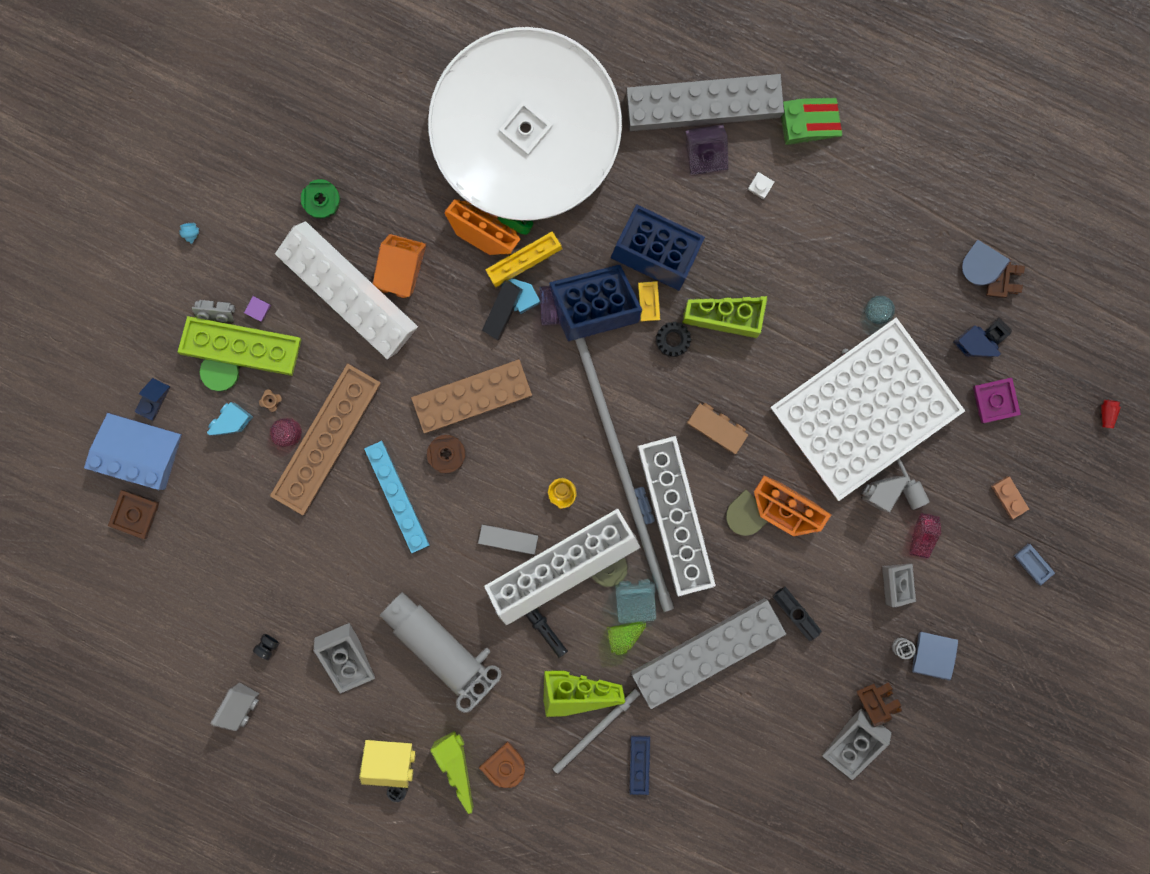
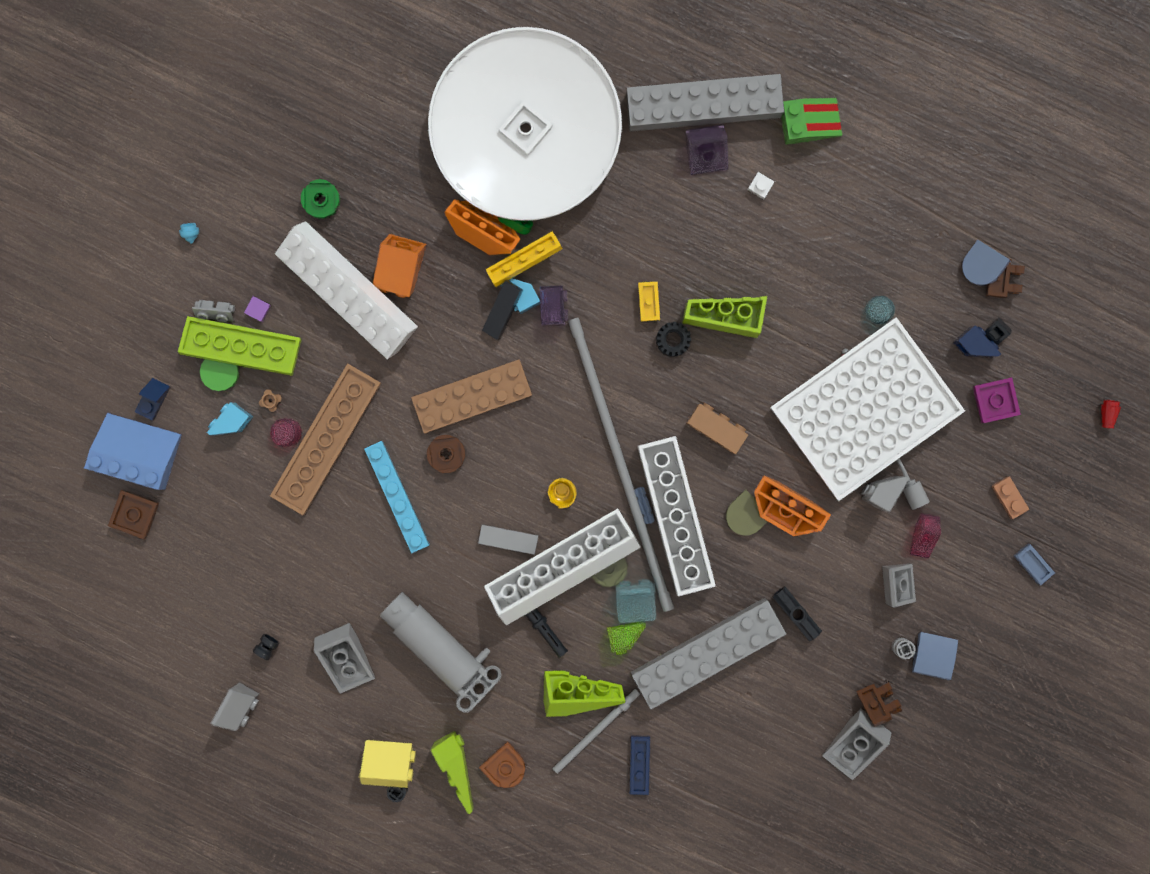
dark blue slope [549,265,642,342] -> none
dark blue slope [611,204,705,291] -> none

